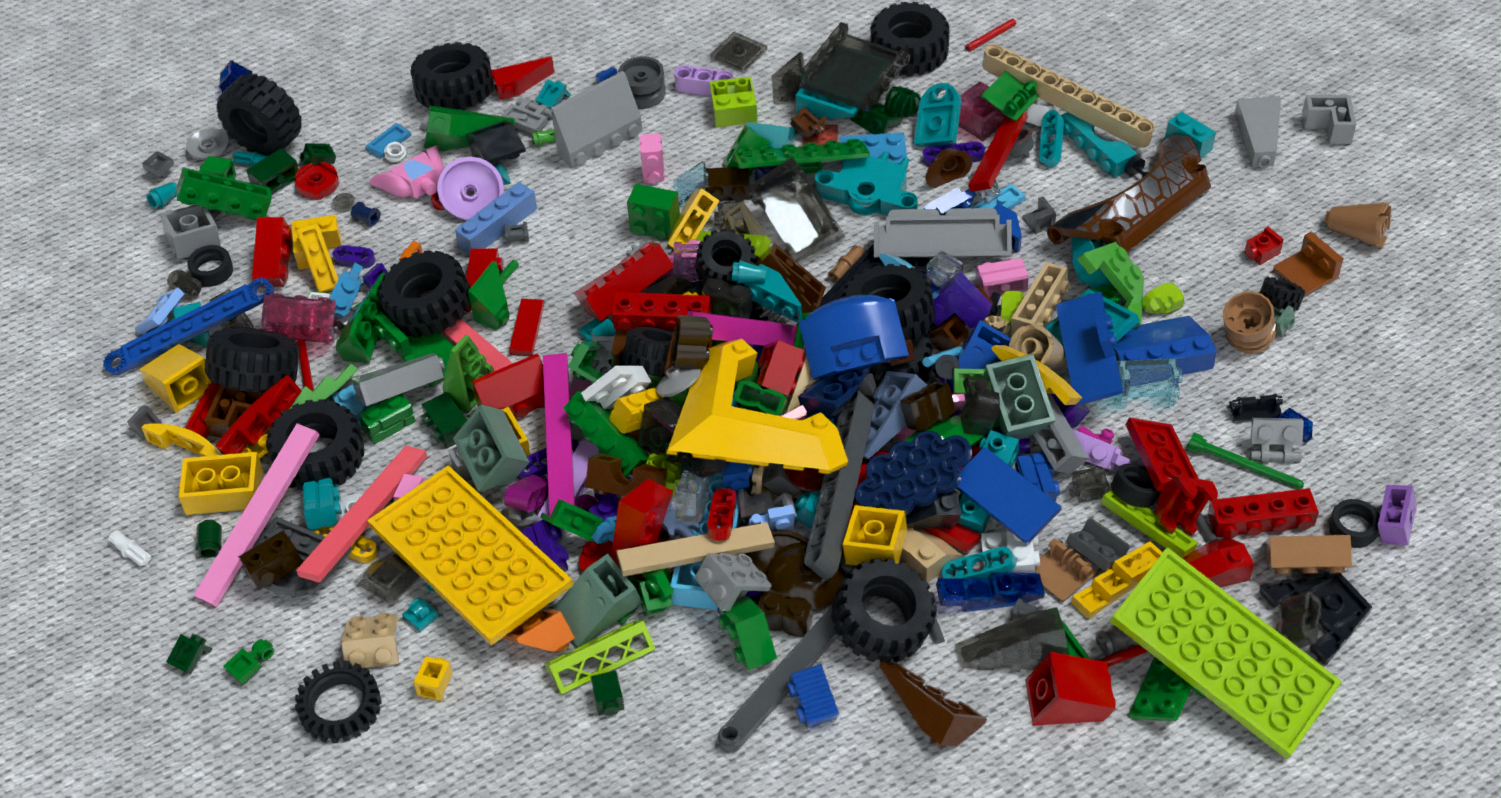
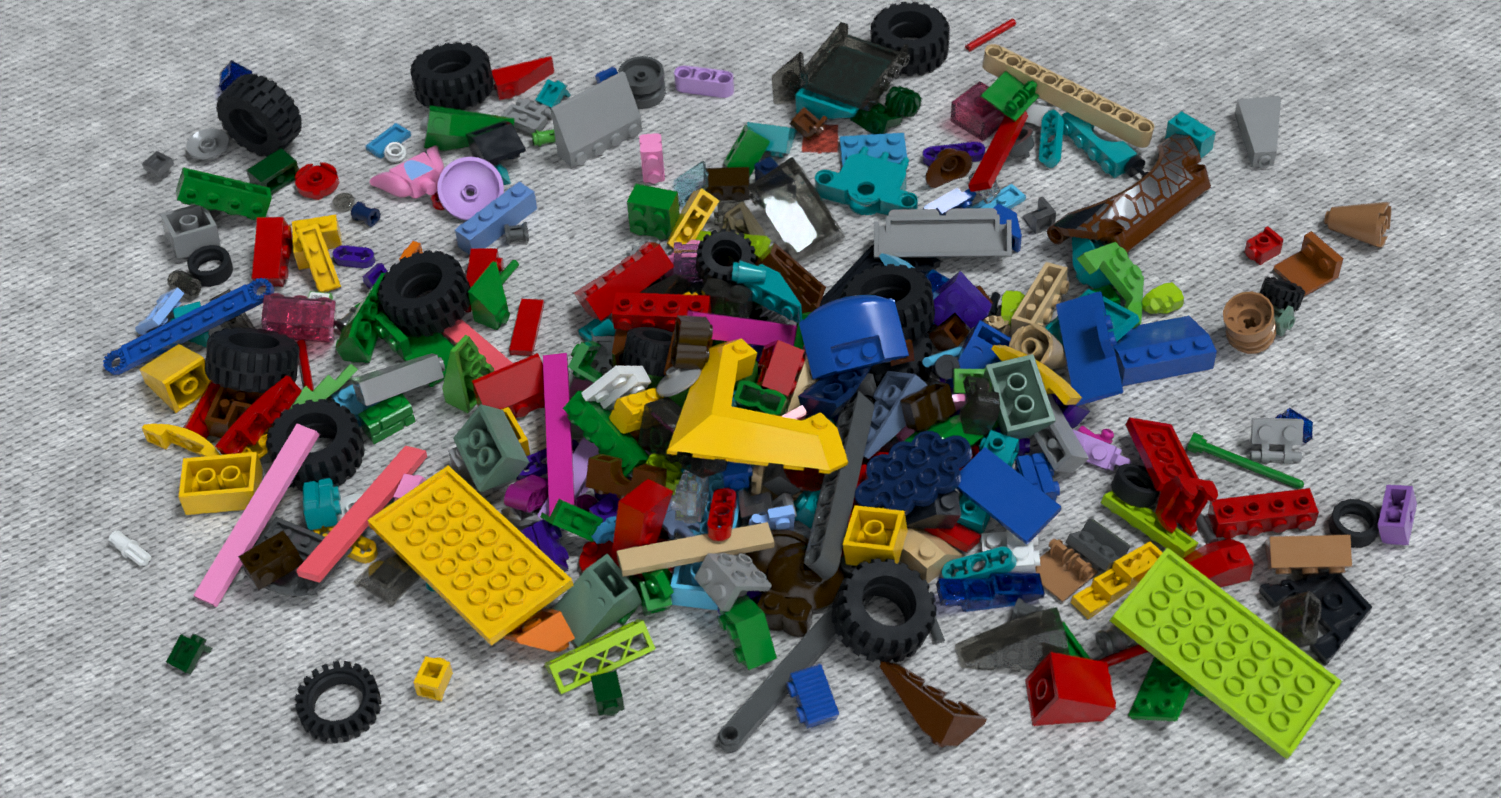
flat silver tile [127,405,162,439] -> none
teal cone [146,182,177,209] -> none
dark green brick [196,519,222,558] -> none
green brick [199,156,237,179] -> none
green plate [223,639,274,685] -> none
teal axle [233,151,268,166] -> none
dark green bracket [300,143,336,166] -> none
dark azure hinge [323,263,363,319] -> none
tan bracket [341,613,399,668] -> none
teal tile [402,598,439,632] -> none
dark green brick [421,392,467,449] -> none
lime slope [709,77,758,128] -> none
clear smoke plate [710,31,767,73] -> none
green bracket [734,139,870,175] -> none
medium nougat pin [828,245,865,283] -> none
teal plate [914,83,961,147] -> none
clear brick [927,250,964,287] -> none
bright pink brick [976,258,1029,297] -> none
clear smoke brick [1069,466,1110,503] -> none
clear light blue panel [1114,358,1183,410] -> none
black hinge [1229,393,1283,422] -> none
light grey brick [1302,95,1356,144] -> none

